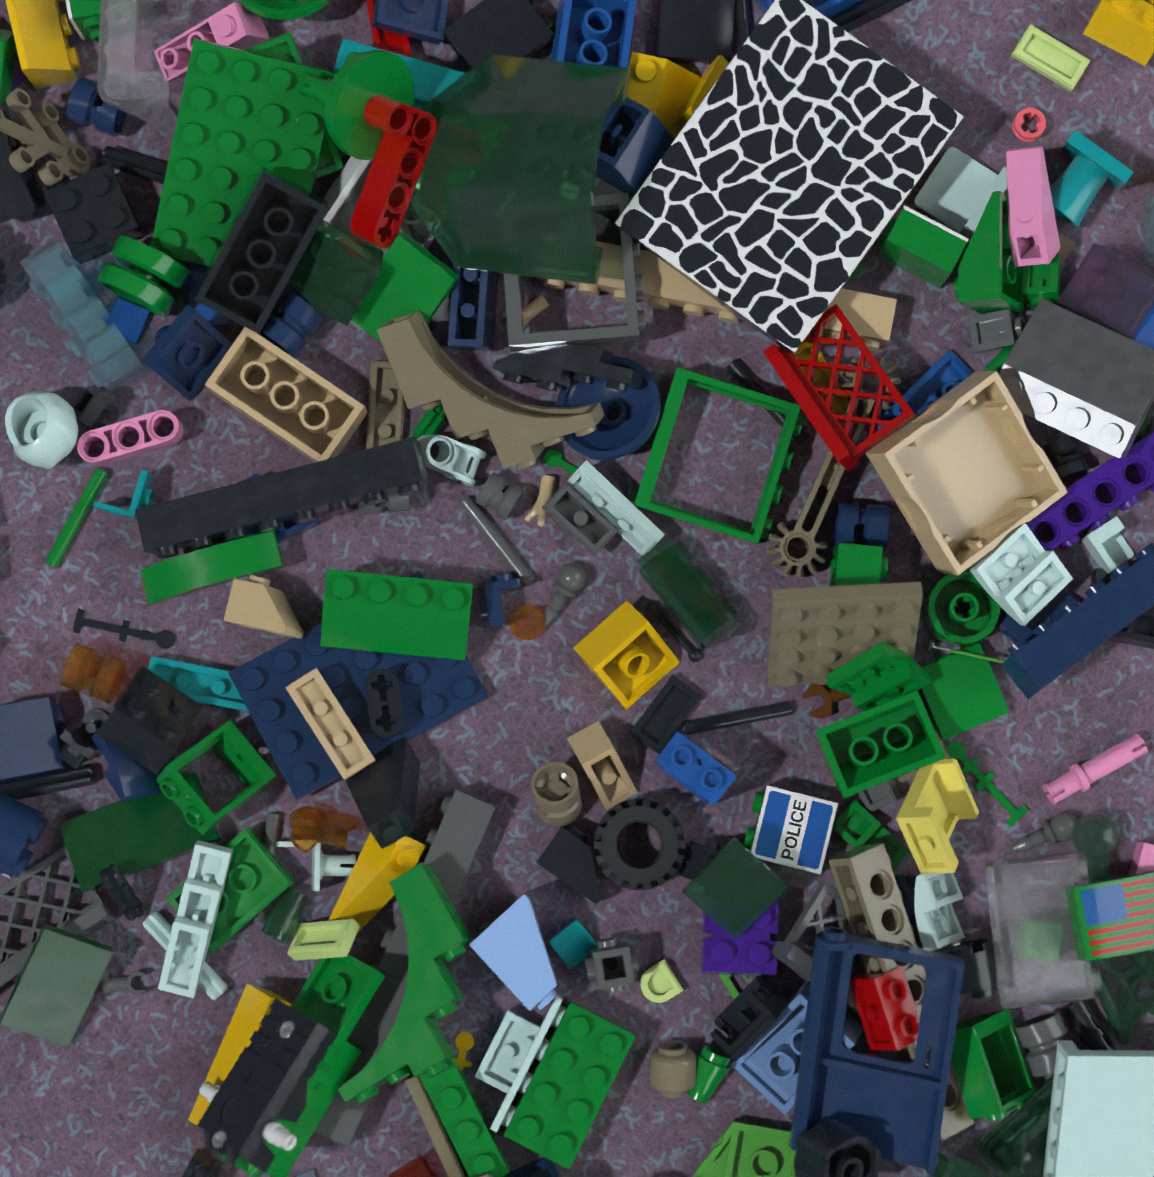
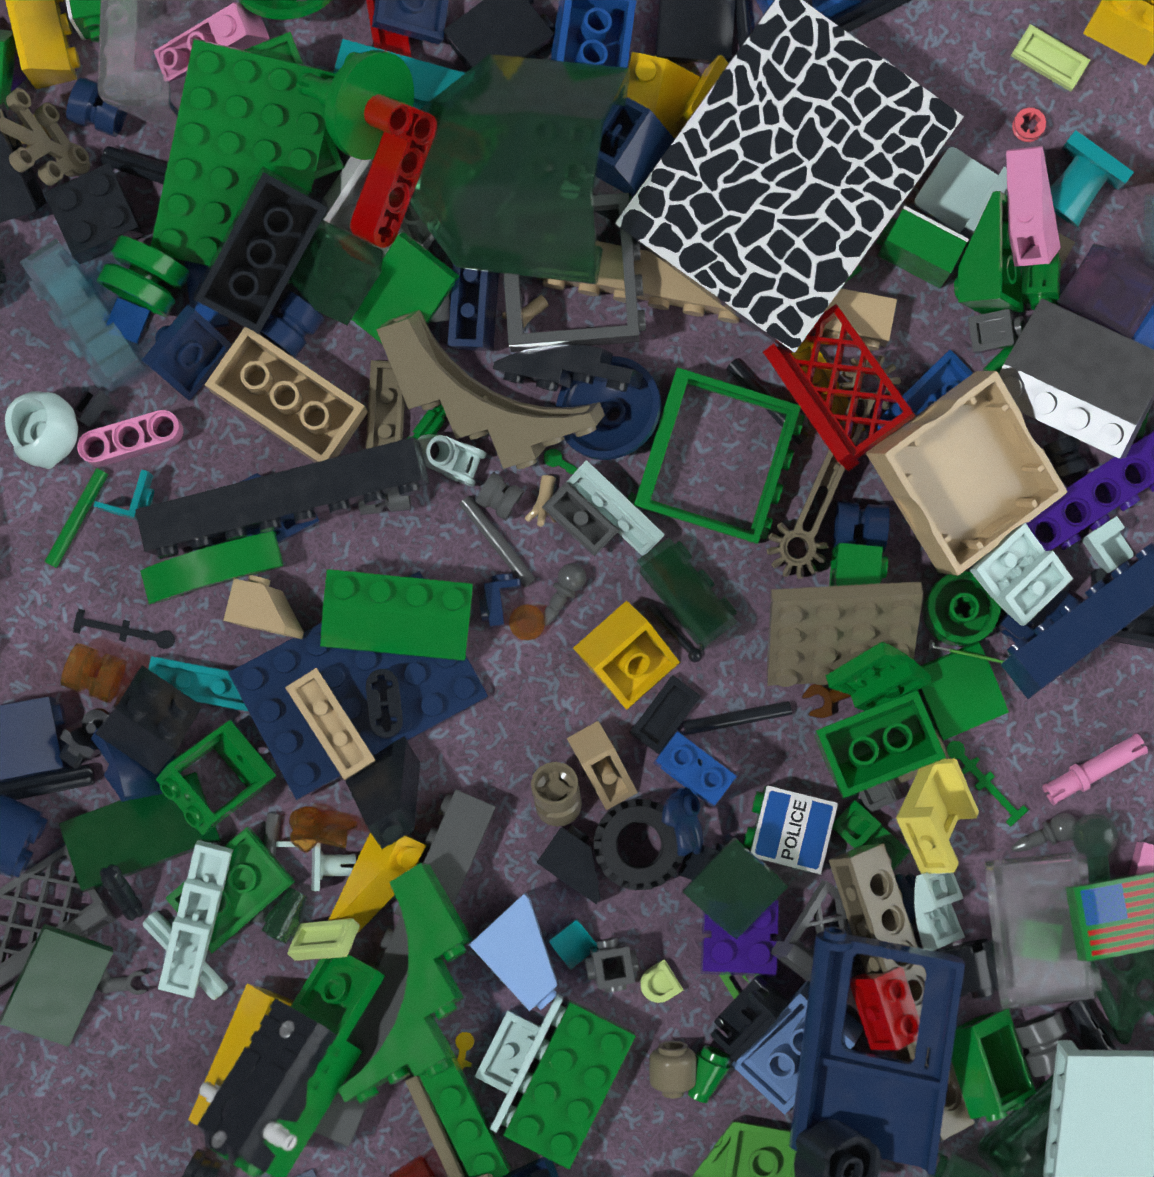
none -> dark blue plate [662,788,703,856]

